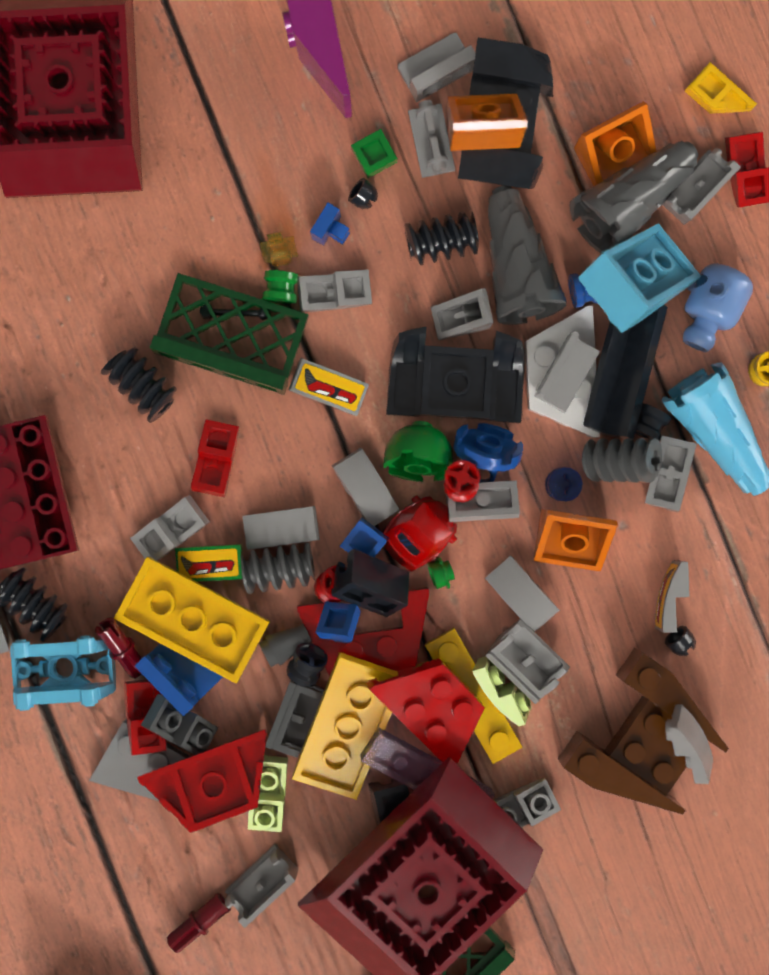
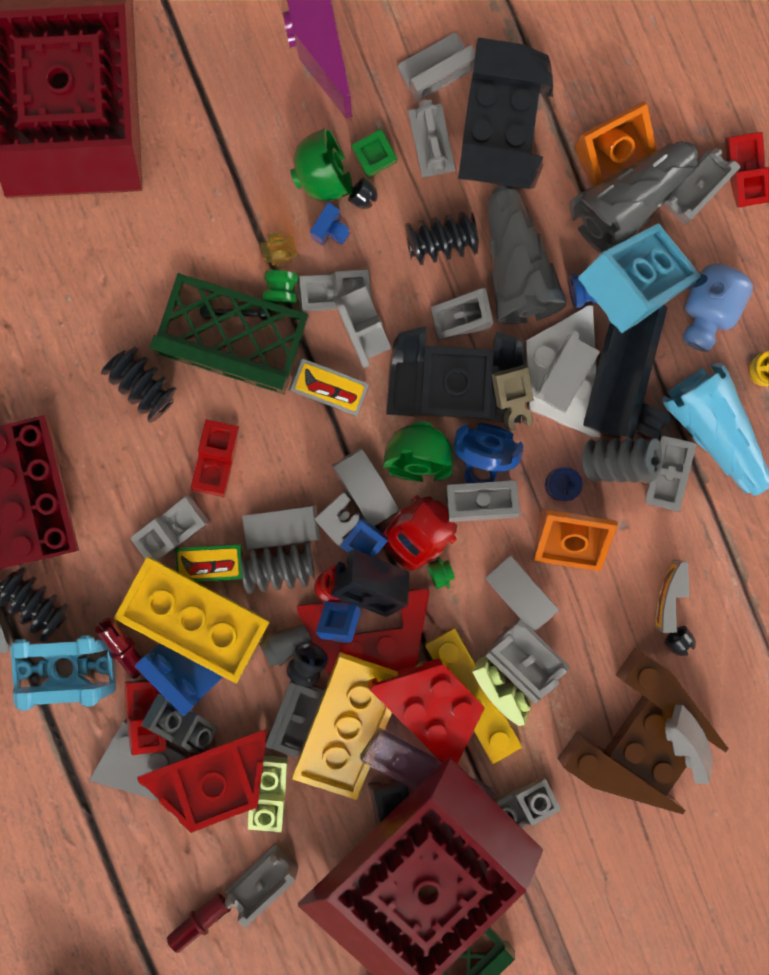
red wheel [444,460,480,503] -> none
orange slope [447,94,527,151] -> none
yellow tile [685,62,757,114] -> none
none -> green cylinder [290,128,353,202]
none -> light grey hinge [314,492,361,546]
none -> light grey panel [332,284,391,368]
none -> dark tan plate [491,365,534,431]

